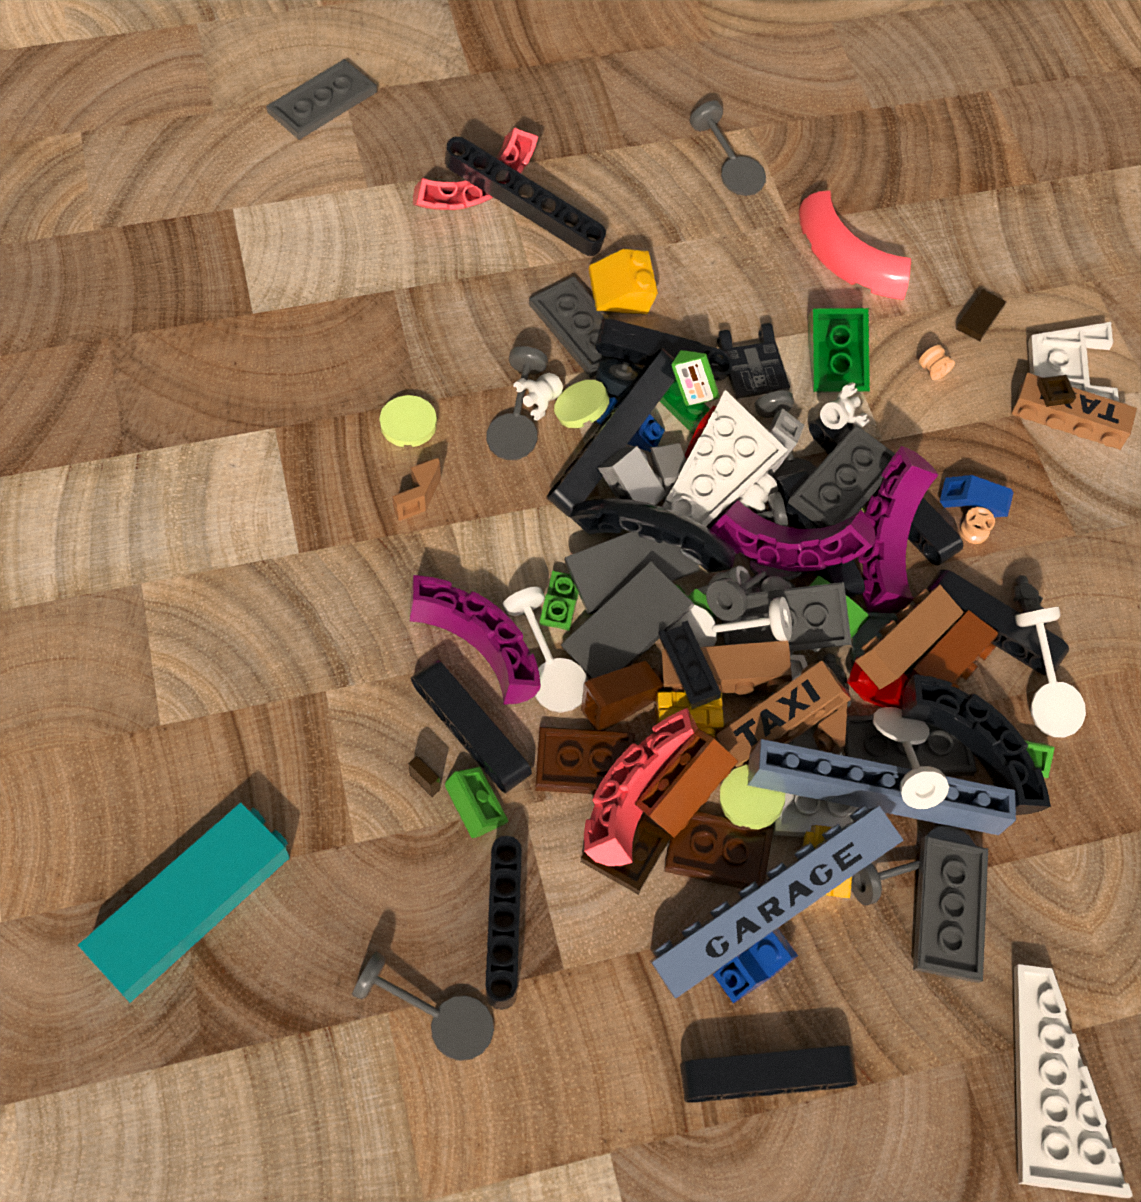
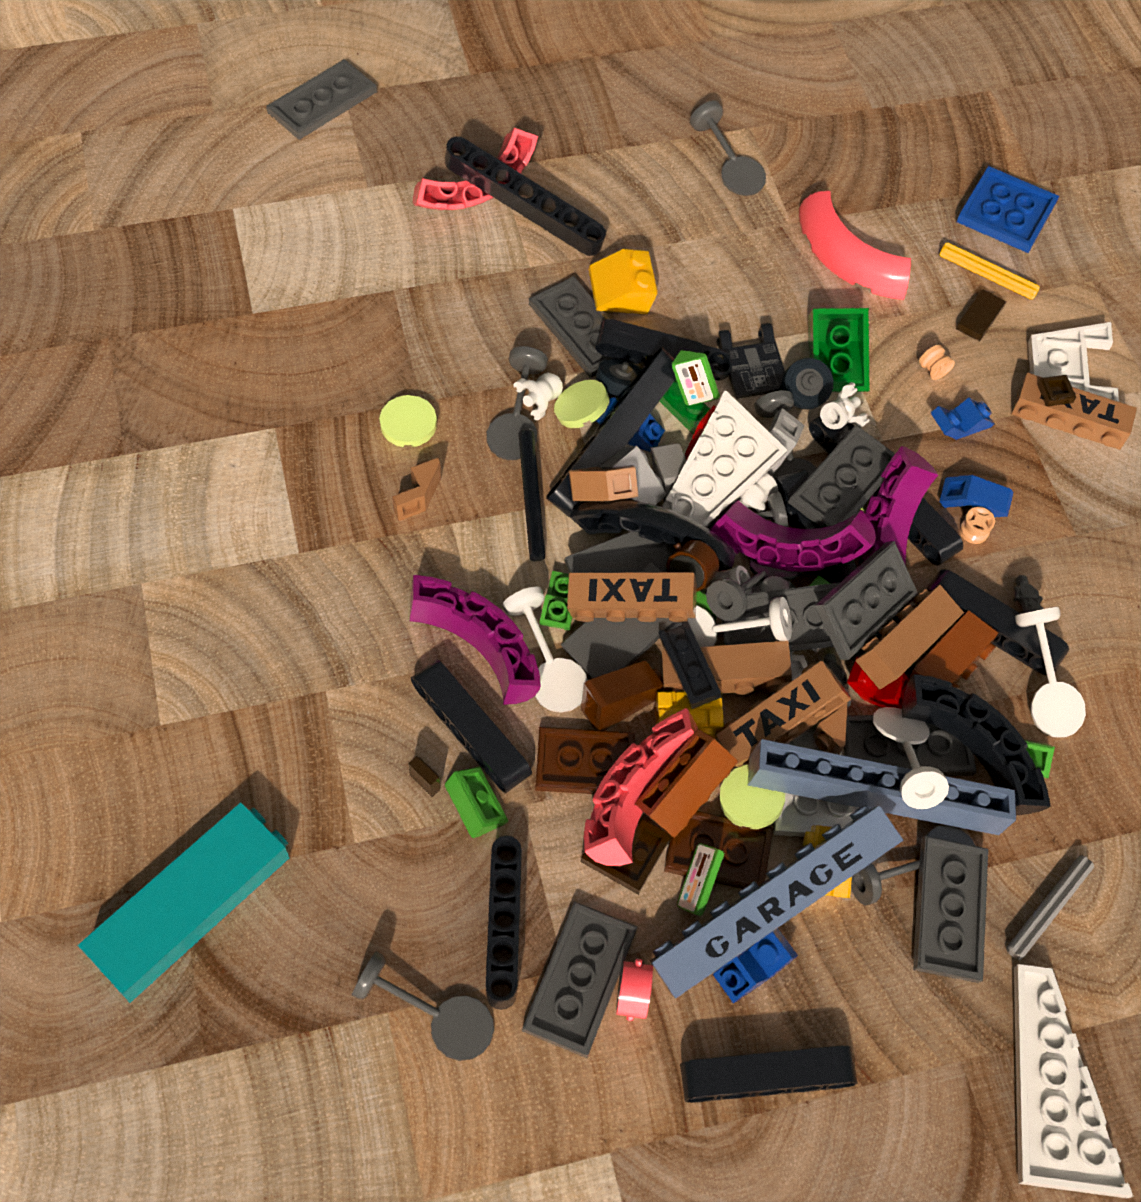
none -> black axle [518,429,545,561]
none -> dark grey tile [522,901,637,1058]
none -> medium nougat brick [567,573,697,622]
none -> medium nougat slope [569,465,638,501]
none -> coral piece [616,959,653,1021]
none -> reddish brown piece [666,540,720,592]
none -> slope [677,843,724,916]
none -> black wheel [782,358,834,409]
none -> dark grey tile [815,541,918,660]
none -> blue slope [930,397,994,440]
none -> yellow axle [940,242,1040,300]
none -> blue plate [957,166,1060,253]
none -> light grey axle [1006,855,1094,960]

